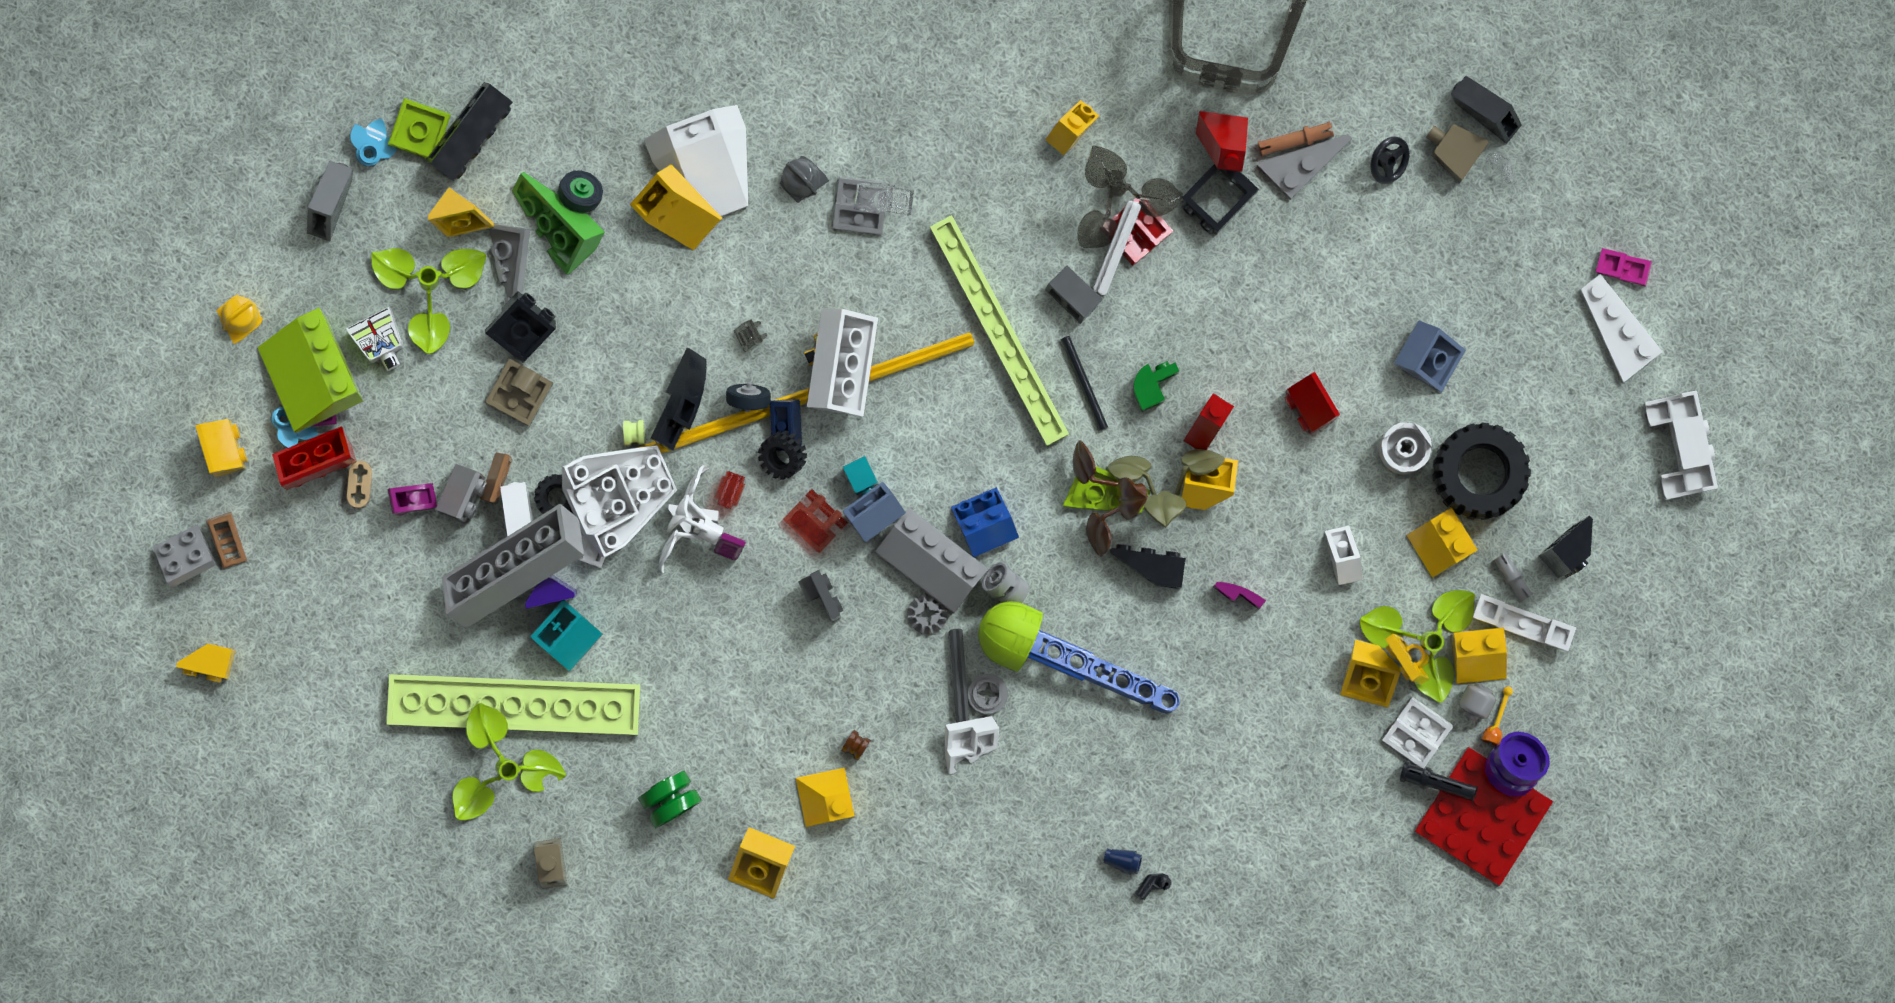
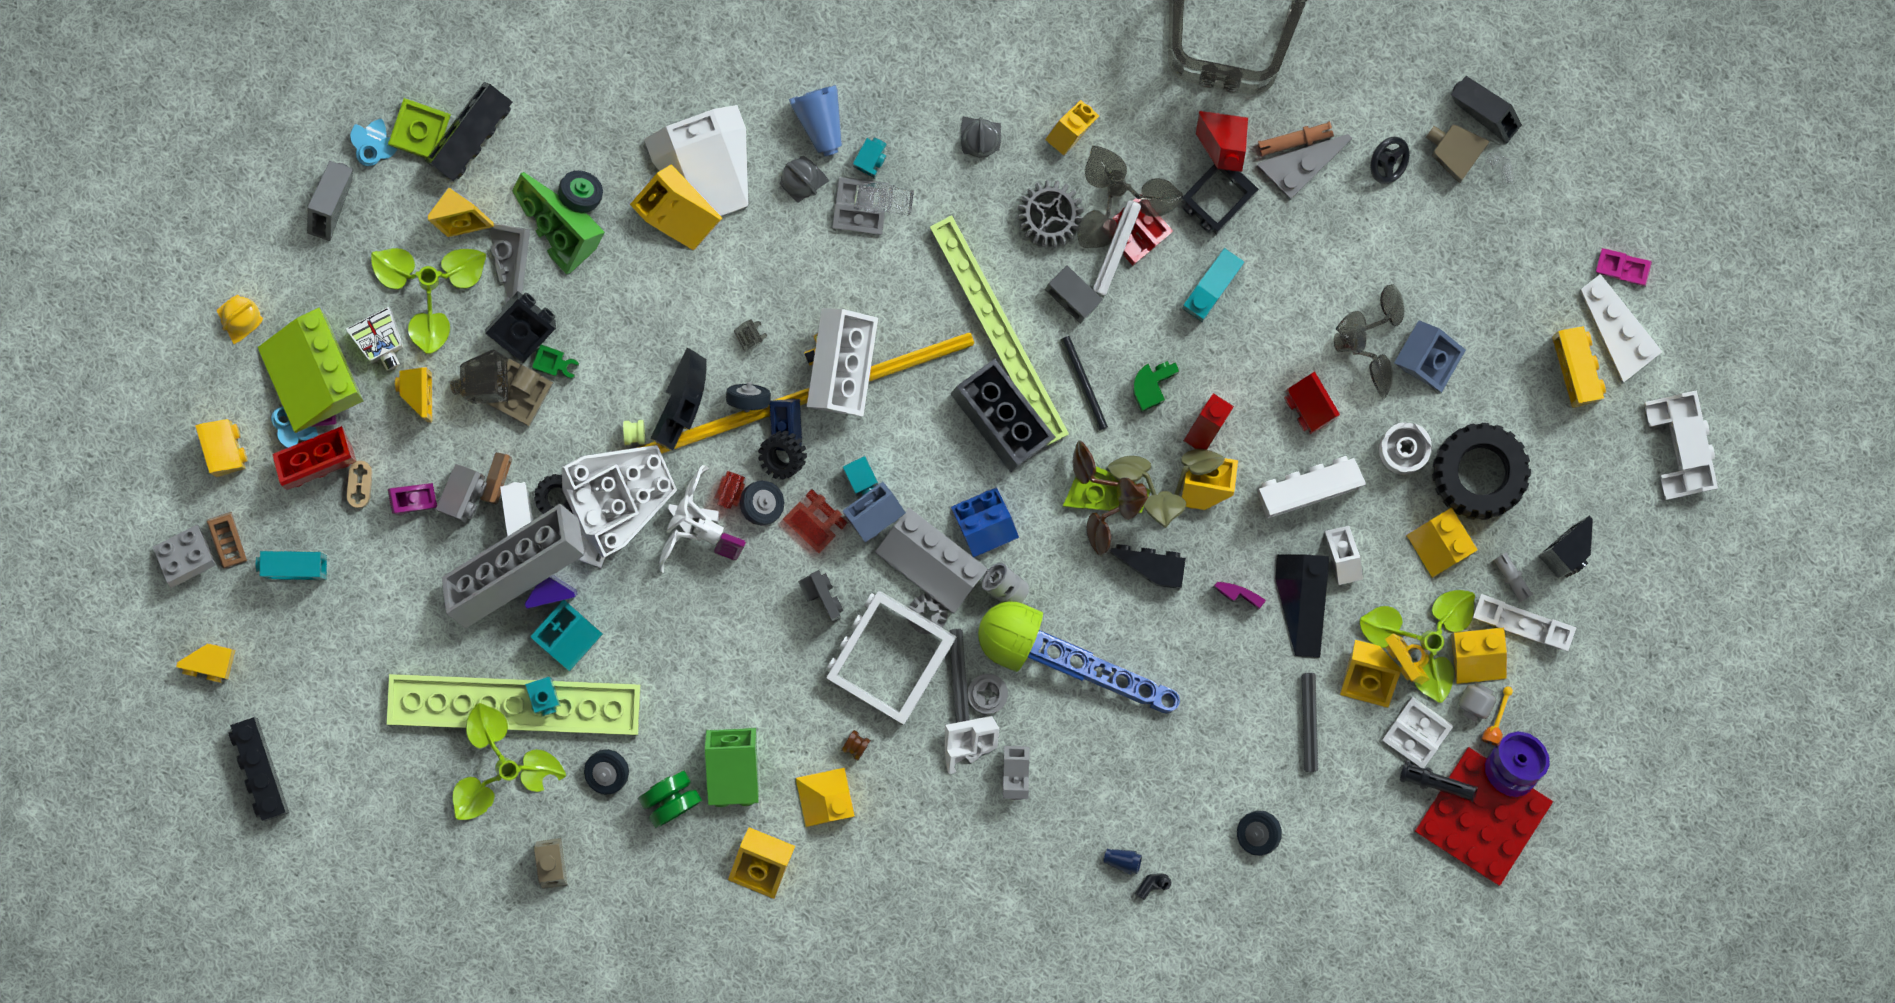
none -> black brick [228,717,290,821]
none -> teal window [255,551,327,580]
none -> yellow slope [395,367,432,422]
none -> clear smoke torso [450,349,508,404]
none -> teal brick [525,676,561,717]
none -> green plate [532,344,580,379]
none -> black wheel [584,749,629,795]
none -> bright green slope [705,728,759,807]
none -> black wheel [739,480,785,526]
none -> medium blue cone [789,85,842,156]
none -> white window [826,591,957,725]
none -> teal brick [853,137,887,178]
none -> black slope [951,359,1056,472]
none -> dark grey piece [961,116,1001,158]
none -> light grey brick [1003,746,1029,800]
none -> light grey gear [1017,180,1084,248]
none -> teal slope [1182,248,1245,322]
none -> black wheel [1237,810,1282,856]
none -> white slope [1257,456,1366,519]
none -> black wedge [1275,554,1329,658]
none -> dark grey axle [1302,673,1318,772]
none -> clear smoke plant [1334,284,1405,399]
none -> yellow slope [1552,326,1606,408]

